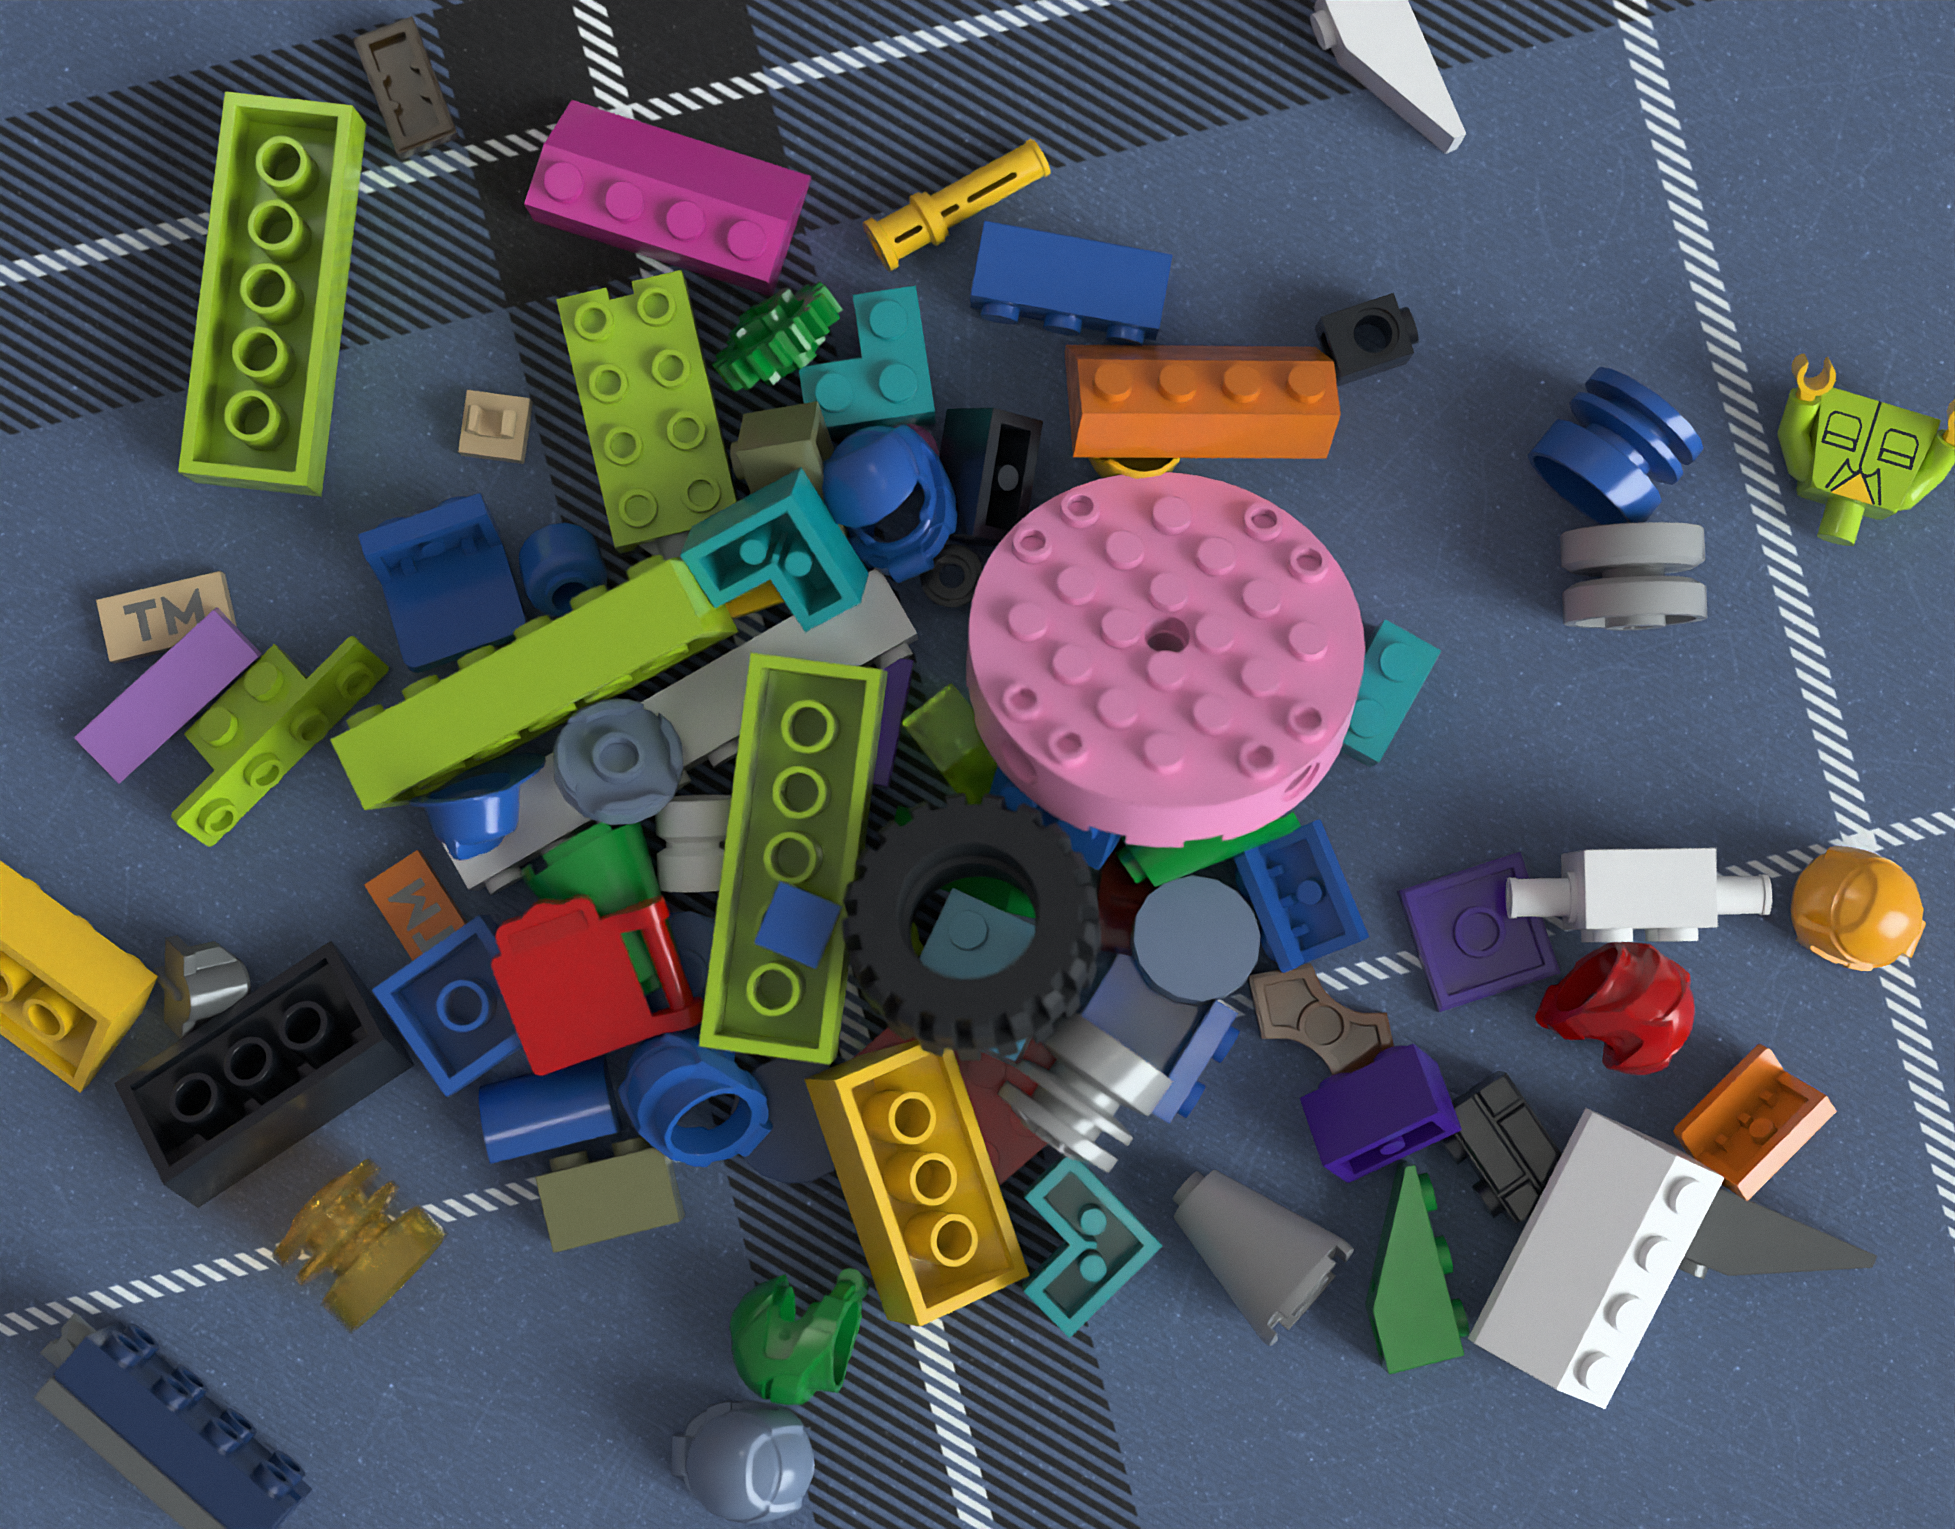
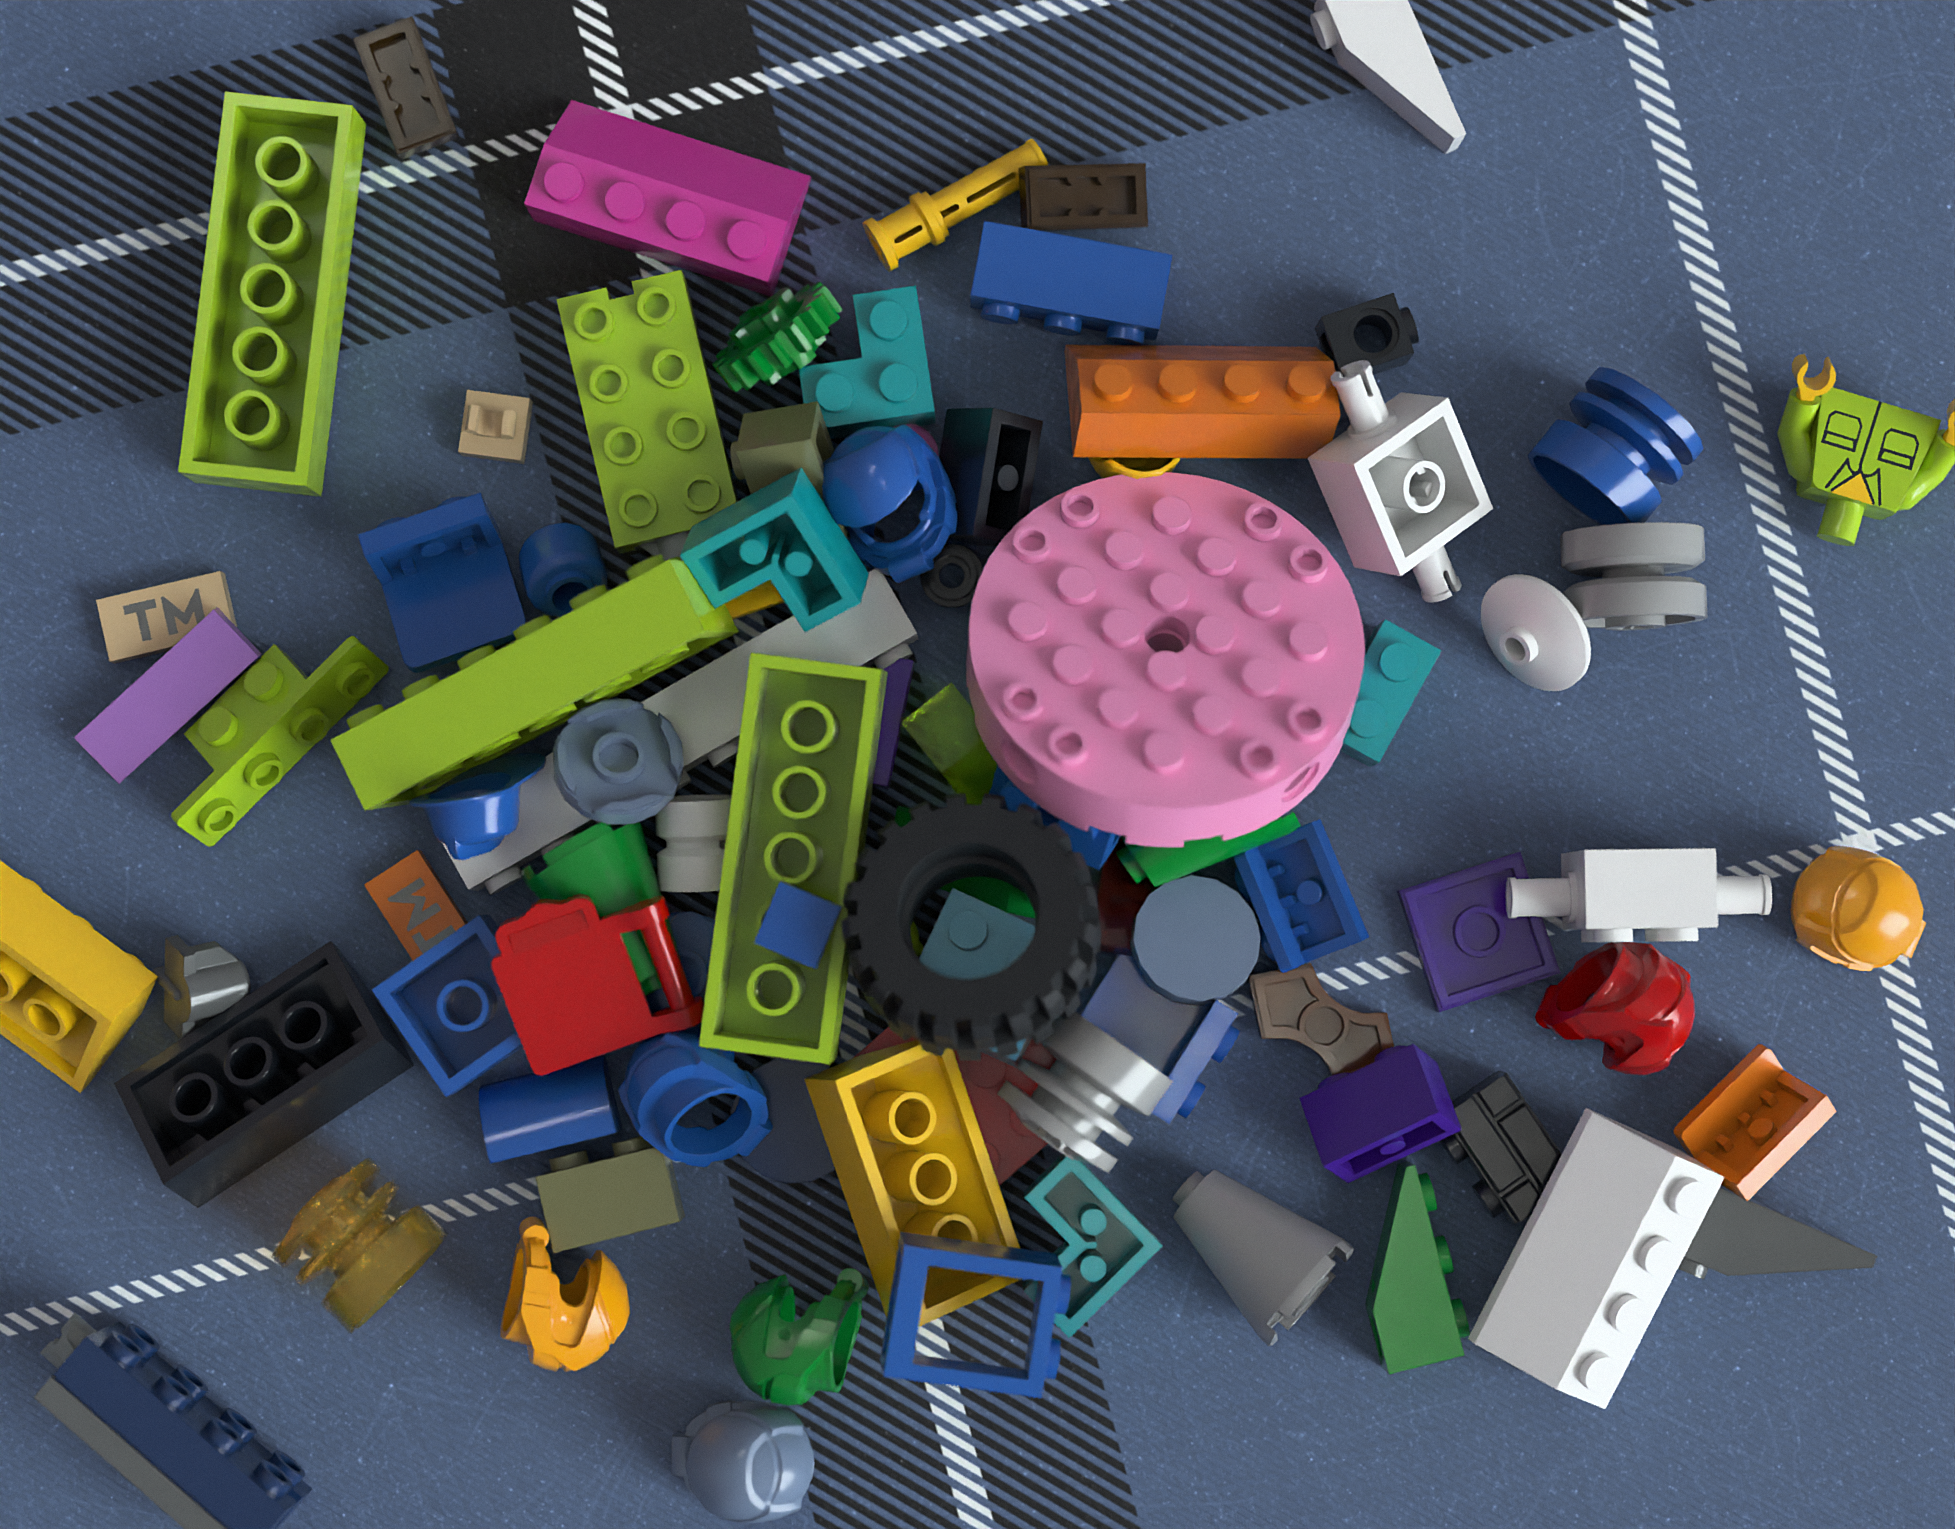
none -> light orange helmet [500,1217,630,1372]
none -> blue window [880,1232,1071,1398]
none -> dark brown plate [1018,163,1148,231]
none -> white brick [1308,360,1493,603]
none -> white dish [1481,574,1591,691]

